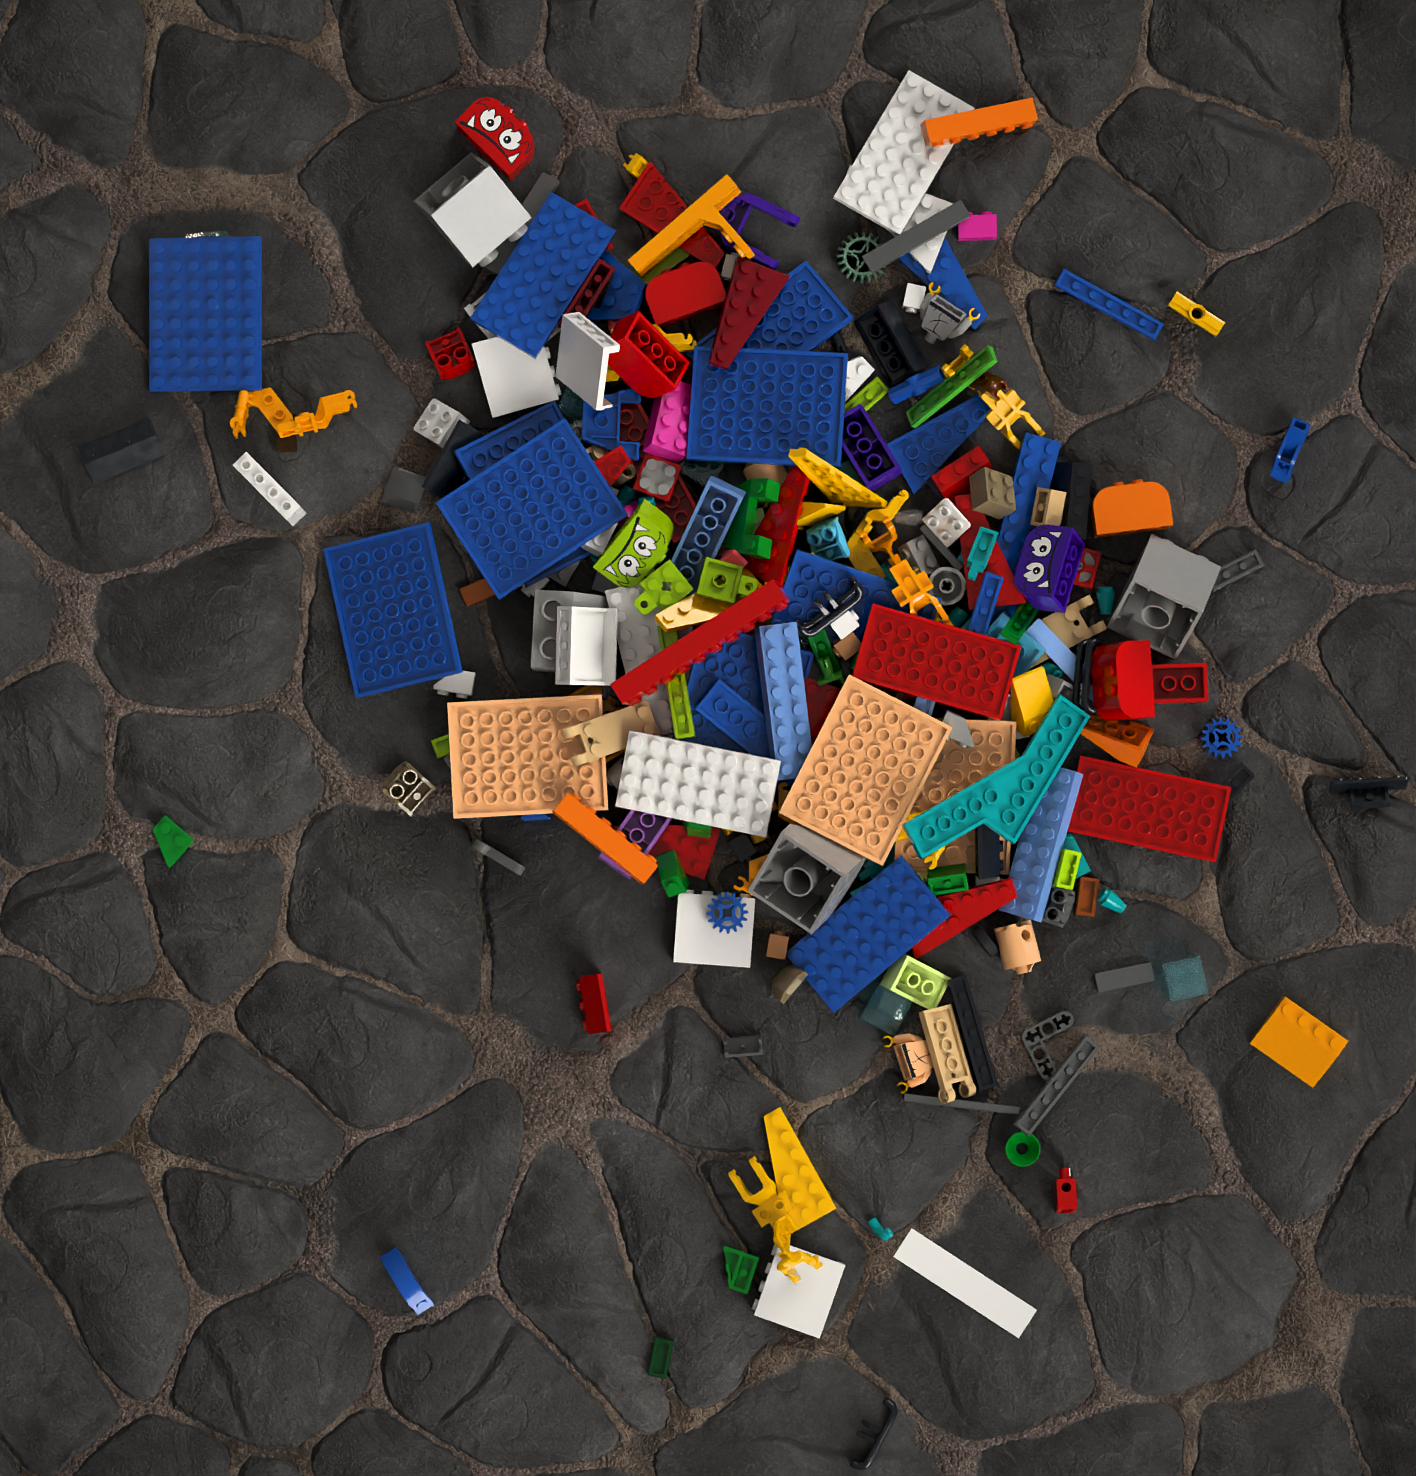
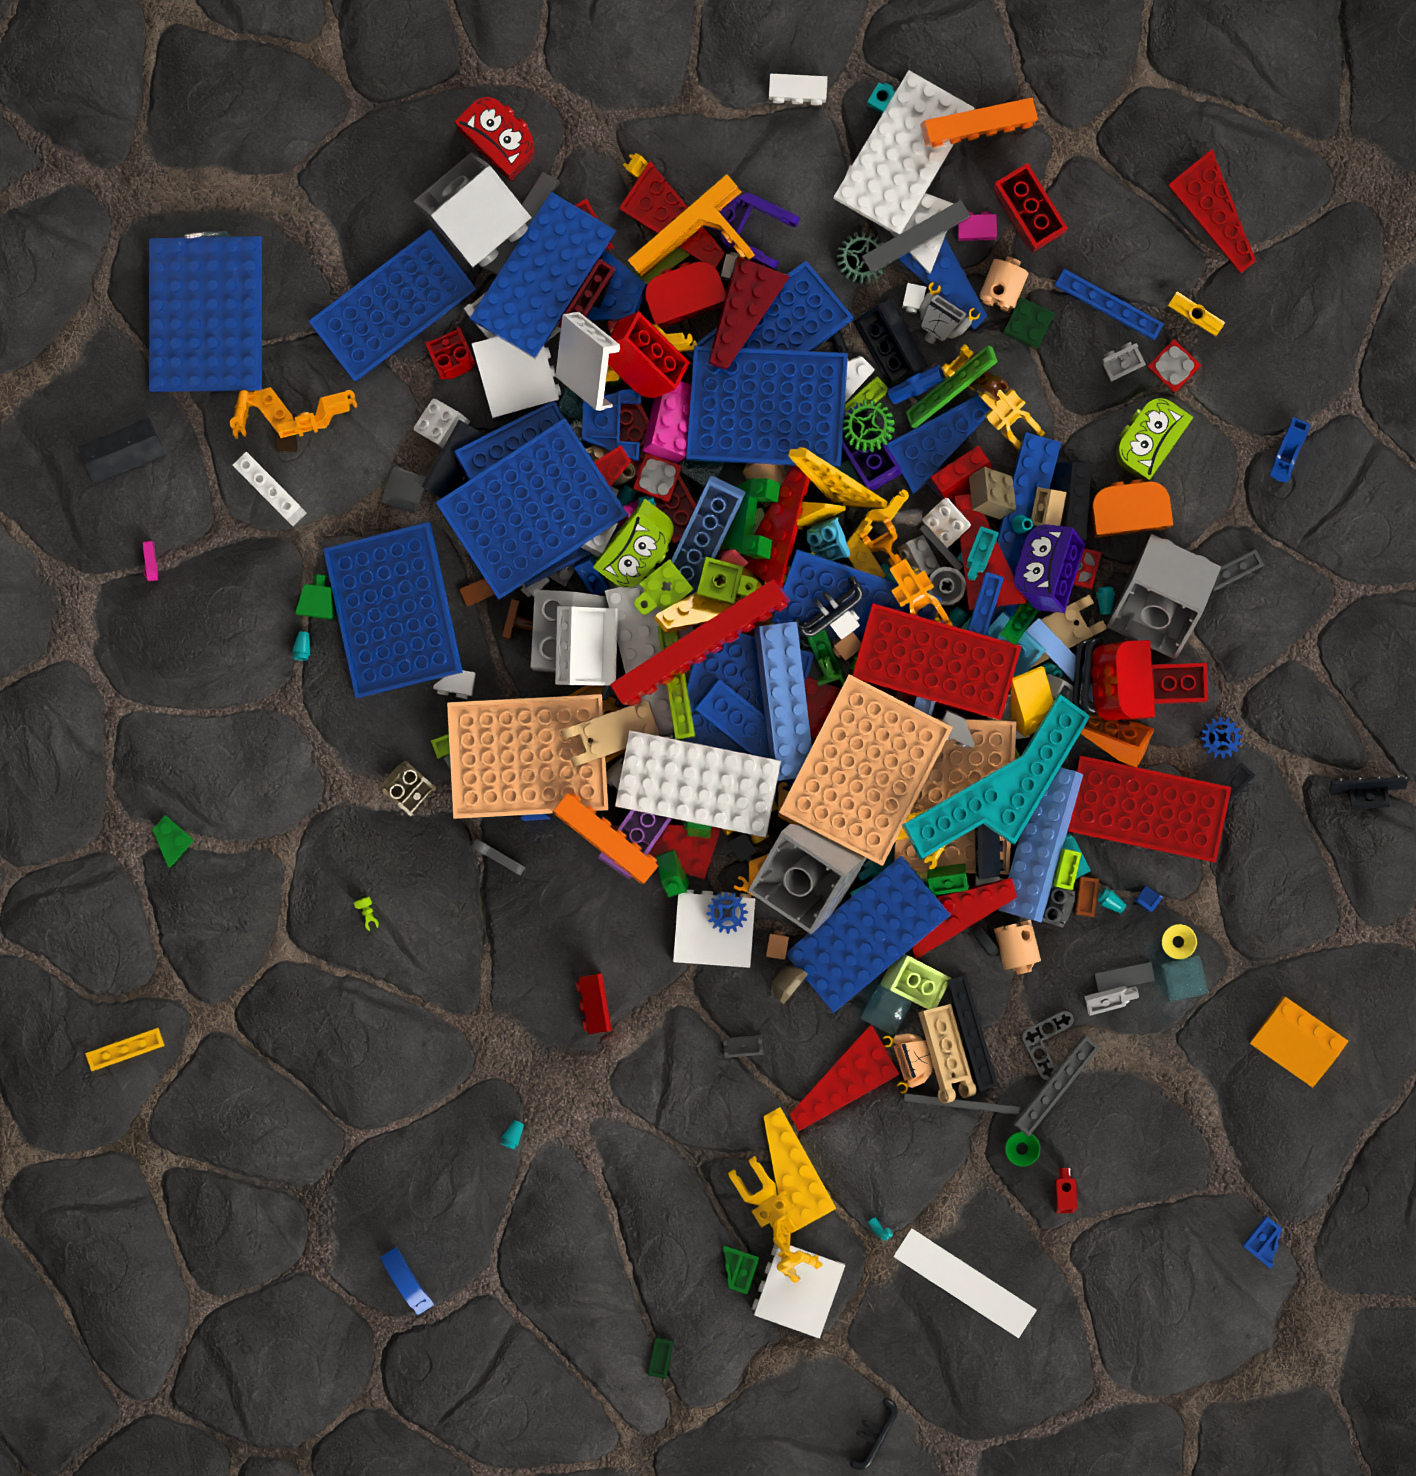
none -> yellow tile [85,1028,165,1071]
none -> dark pink piece [143,541,158,581]
none -> teal cone [291,631,310,661]
none -> green torso [296,574,334,620]
none -> blue plate [309,229,477,382]
none -> lime piece [354,896,379,931]
none -> teal cone [500,1120,524,1150]
none -> reddish brown tile [502,599,533,641]
none -> blue slope [574,556,610,595]
none -> white brick [769,74,827,105]
none -> red wing [790,1024,900,1131]
none -> bright green gear [843,400,895,452]
none -> teal brick [867,82,895,114]
none -> light nougat cylinder [979,257,1029,313]
none -> red brick [993,163,1068,252]
none -> dark green brick [1003,297,1055,350]
none -> teal cone [1012,515,1033,534]
none -> light grey hinge [1084,985,1139,1016]
none -> light grey bracket [1101,342,1146,382]
none -> lime brick [1116,398,1194,482]
none -> blue panel [1135,886,1163,913]
none -> light grey piece [1147,339,1202,394]
none -> light yellow piece [1162,924,1197,959]
none -> red wing [1168,149,1256,274]
none -> blue wing [1242,1216,1282,1269]

